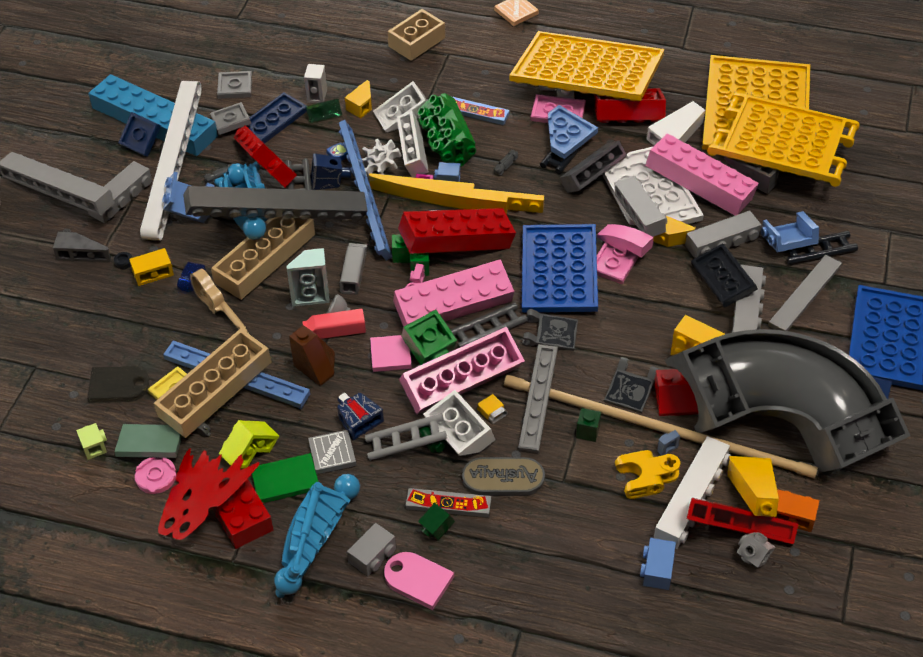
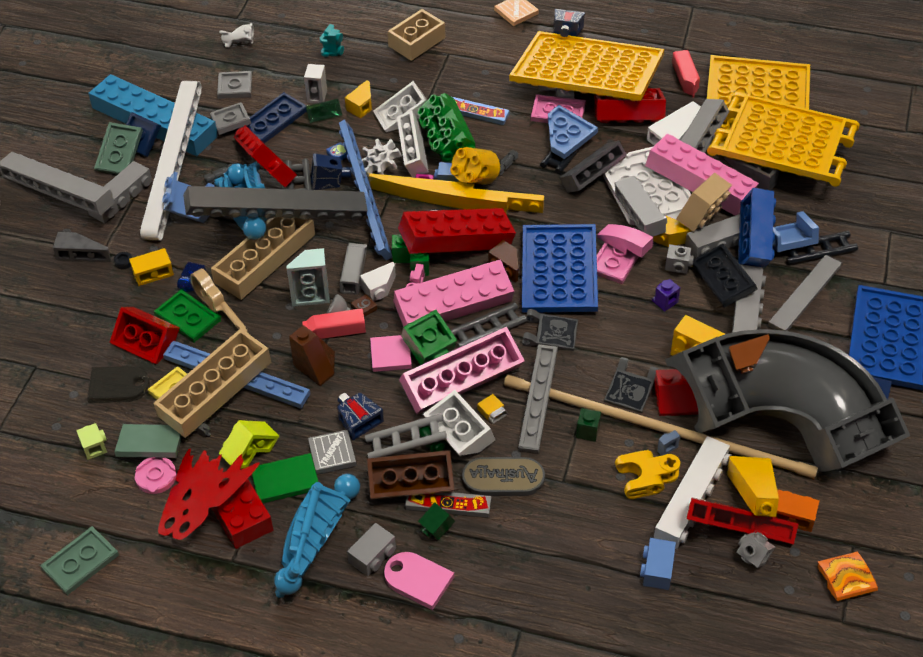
none -> sand green tile [40,526,119,595]
none -> sand green tile [94,122,143,175]
none -> red slope [109,307,180,364]
none -> green tile [154,289,221,343]
none -> white animal [219,23,254,48]
none -> teal piece [320,24,344,57]
none -> reddish brown tile [351,294,377,317]
none -> white slope [360,262,396,301]
none -> reddish brown slope [367,450,454,500]
none -> yellow cylinder [450,147,500,185]
none -> reddish brown slope [488,240,519,283]
none -> dark blue torso [554,9,585,37]
none -> dark purple brick [652,279,681,311]
none -> light grey brick [665,244,694,274]
none -> coral piece [672,50,700,98]
none -> tan brick [676,173,732,232]
none -> light grey brick [681,99,729,153]
none -> dark orange slope [728,334,770,374]
none -> blue brick [738,188,776,269]
none -> slope [818,551,878,601]

